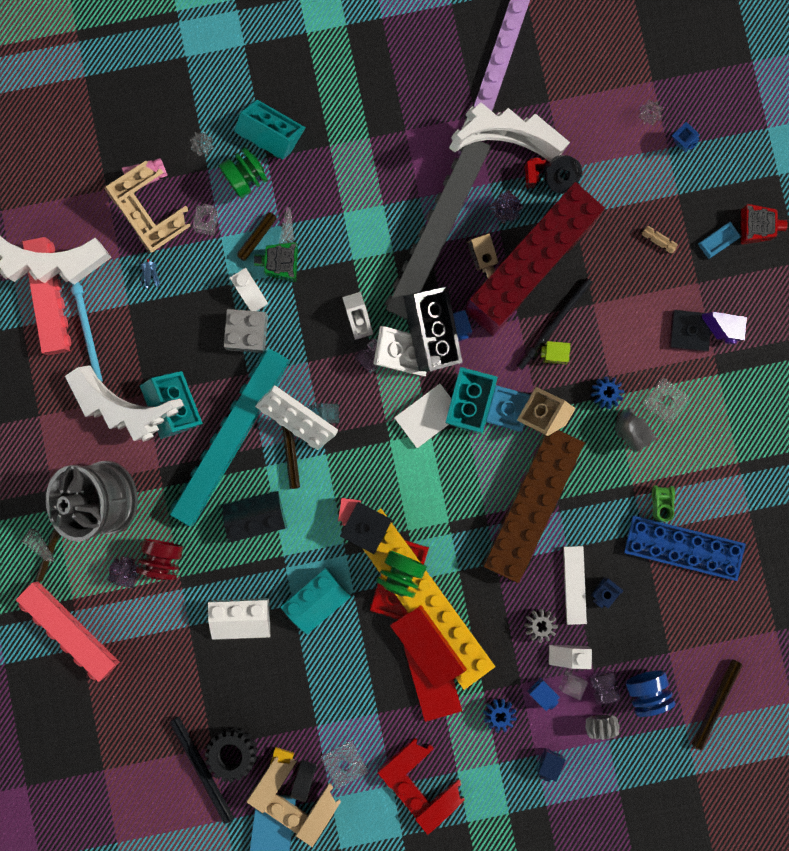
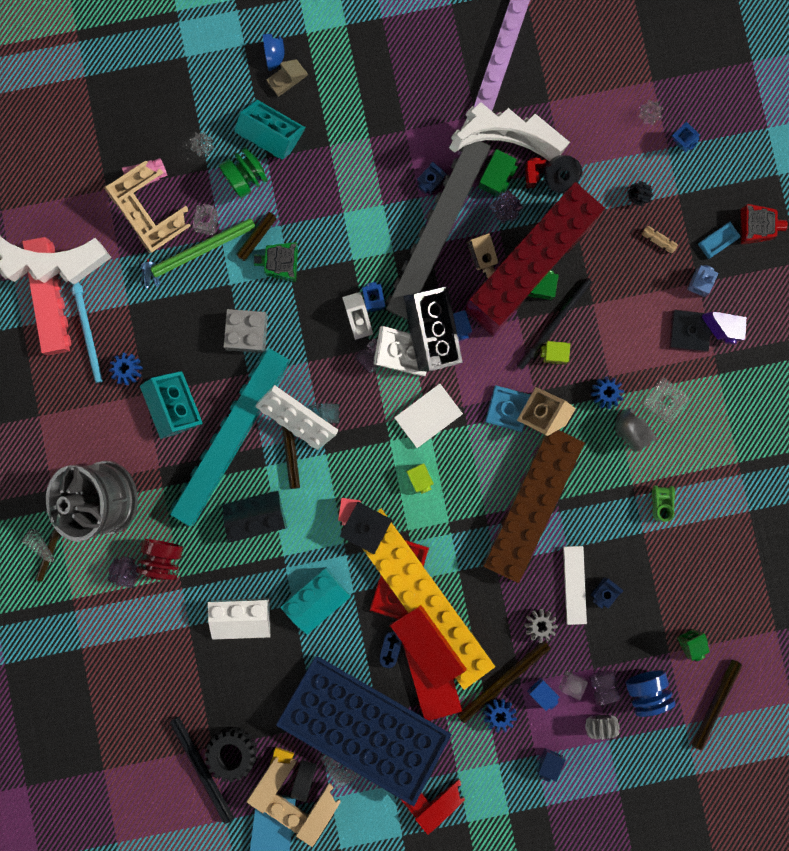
coral brick [16,581,120,682] -> none
white arch [65,366,184,442] -> none
white slope [230,268,268,311] -> none
clear piece [278,207,295,244] -> none
green wheel [376,550,427,598] -> none
teal slope [445,367,498,434] -> none
white slope [549,645,592,669] -> none
blue plate [624,516,746,581] -> none
none -> blue gear [109,353,143,386]
none -> bright green axle [151,218,255,277]
none -> blue brick [262,34,284,71]
none -> dark tan slope [267,59,308,97]
none -> dark blue plate [276,655,452,807]
none -> blue brick [362,282,385,313]
none -> dark blue beam [380,631,402,668]
none -> lime brick [407,463,434,494]
none -> dark blue brick [417,162,447,196]
none -> dark brown axle [458,641,550,723]
none -> green brick [478,149,517,197]
none -> green slope [528,270,559,300]
none -> black gear [627,181,653,206]
none -> green slope [677,629,710,662]
none -> medium blue brick [687,265,719,297]

